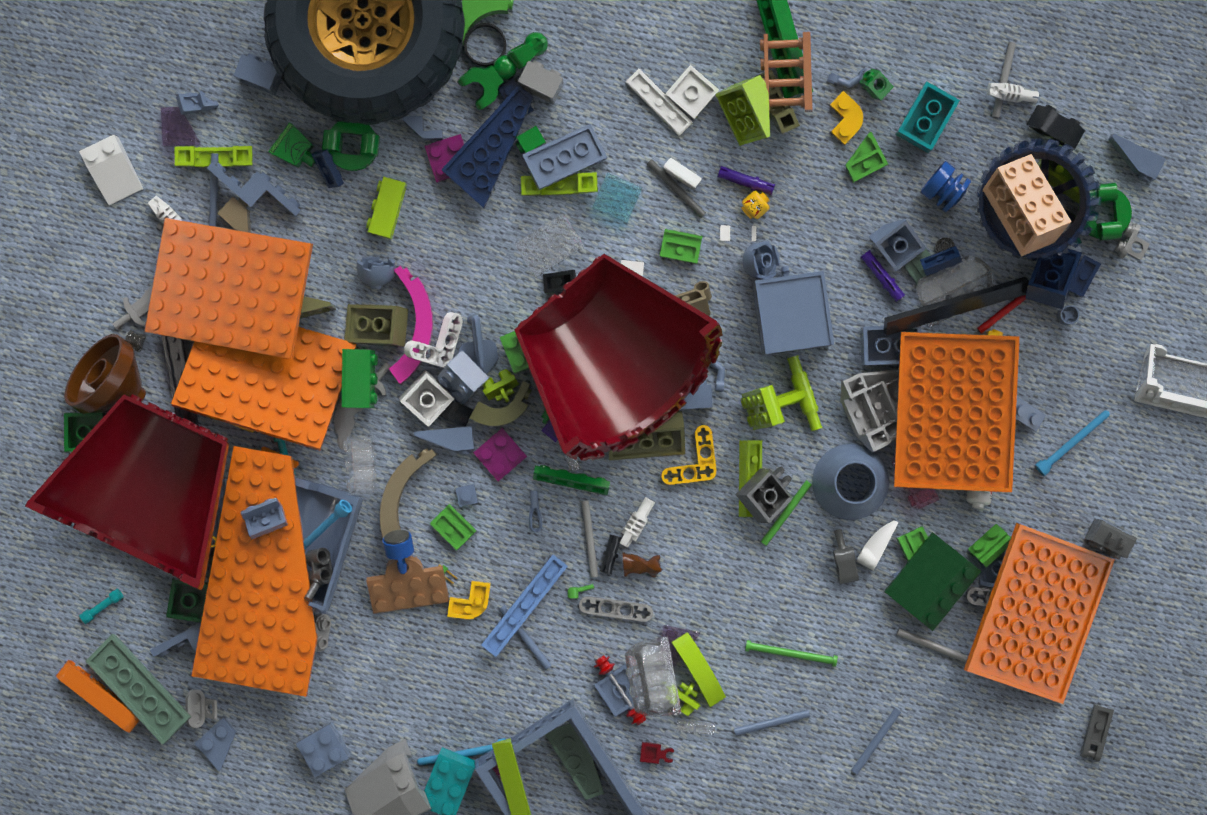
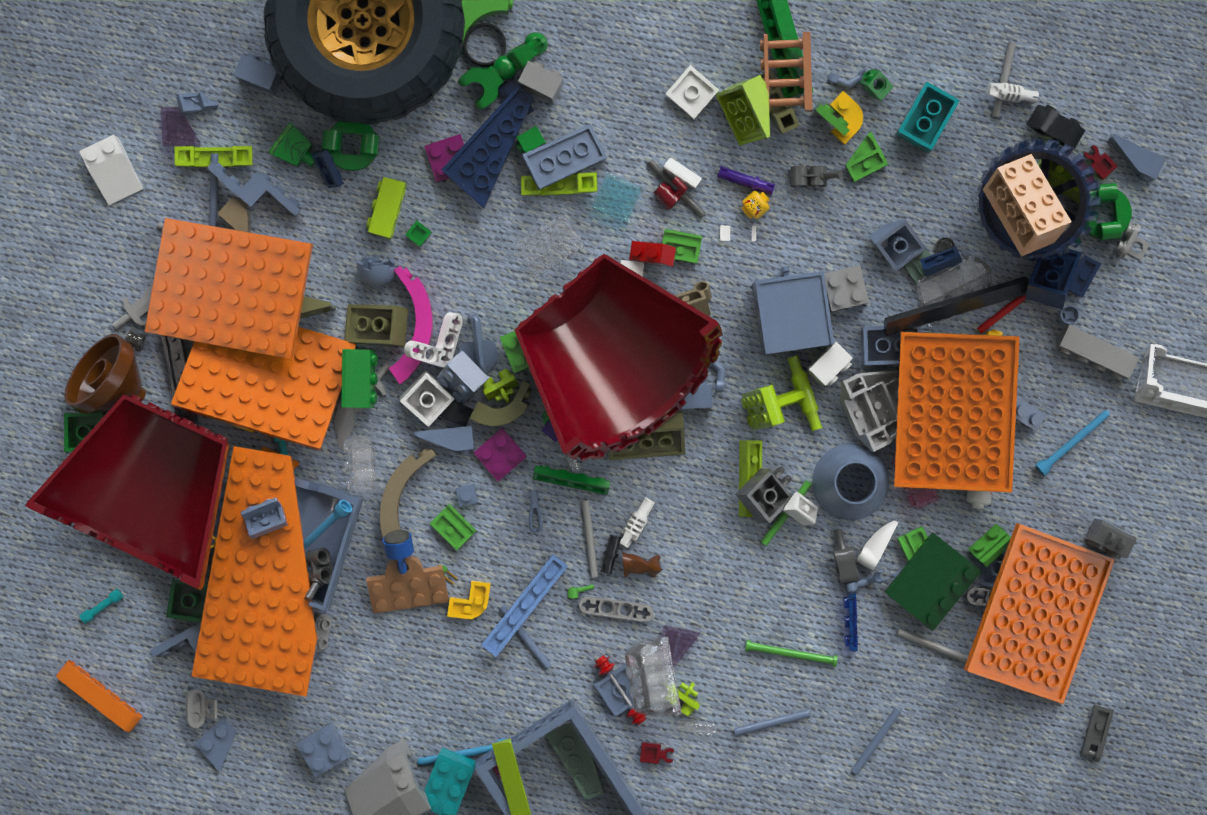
sand green plate [86,634,191,745] -> none
white hinge [148,196,182,224] -> none
sand blue slope [403,116,444,141] -> none
black slope [543,270,576,293] -> none
white tile [625,69,693,136] -> none
yellow beam [661,425,717,485] -> none
lime slope [671,632,726,707] -> none
sand blue cylinder [742,241,780,280] -> none
dark purple pin [860,250,905,302] -> none
blue wheel [920,161,971,213] -> none
none -> green plate [405,220,432,247]
none -> red piece [629,241,676,267]
none -> dark red piece [653,176,687,211]
none -> white slope [783,492,818,525]
none -> dark grey beam [791,166,843,187]
none -> white brick [806,342,853,386]
none -> bright green wing [815,102,850,136]
none -> light grey brick [824,265,869,312]
none -> clear blue plate [843,592,858,651]
none -> sand blue arm [844,570,888,592]
none -> light grey brick [1056,325,1139,381]
none -> dark red plate [1083,145,1118,180]

